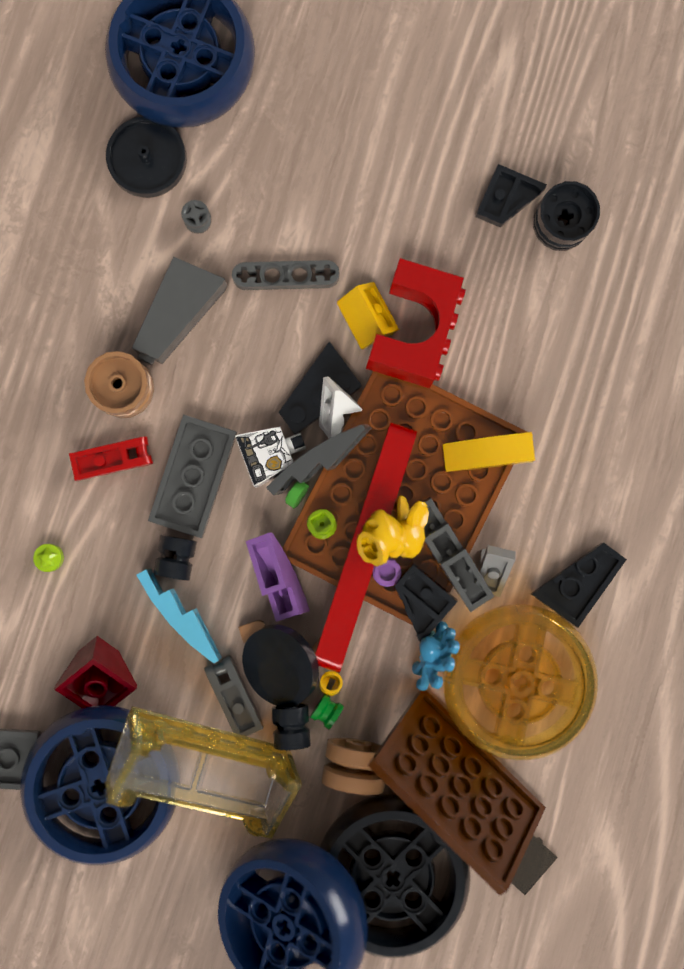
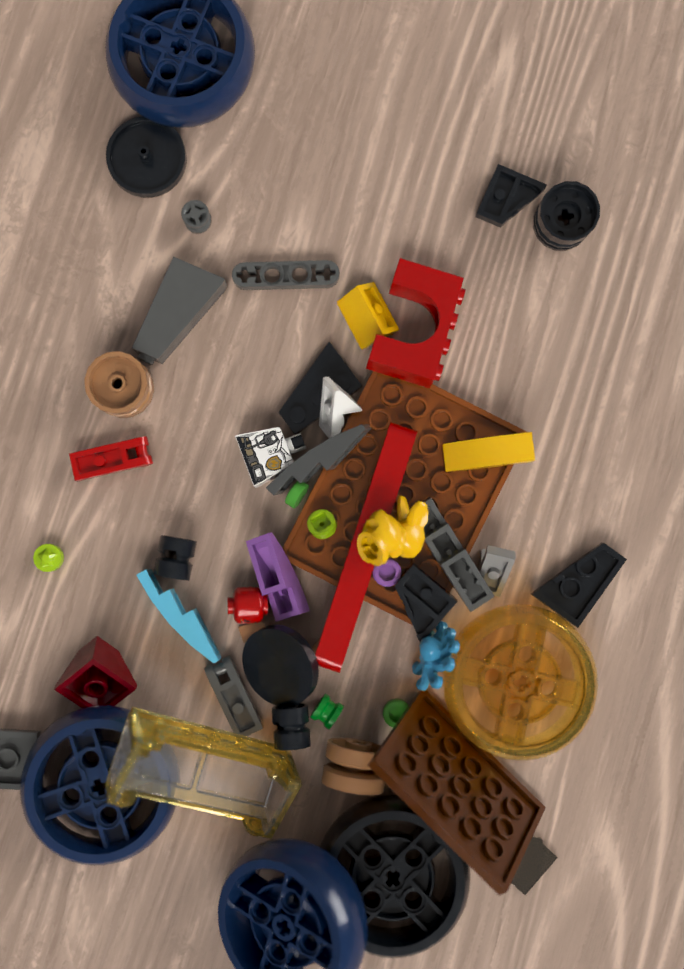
dark grey plate [148,415,237,538] -> none
yellow hinge [319,671,343,696] -> none
none -> red head [227,587,268,624]
none -> bright green tile [383,698,409,728]

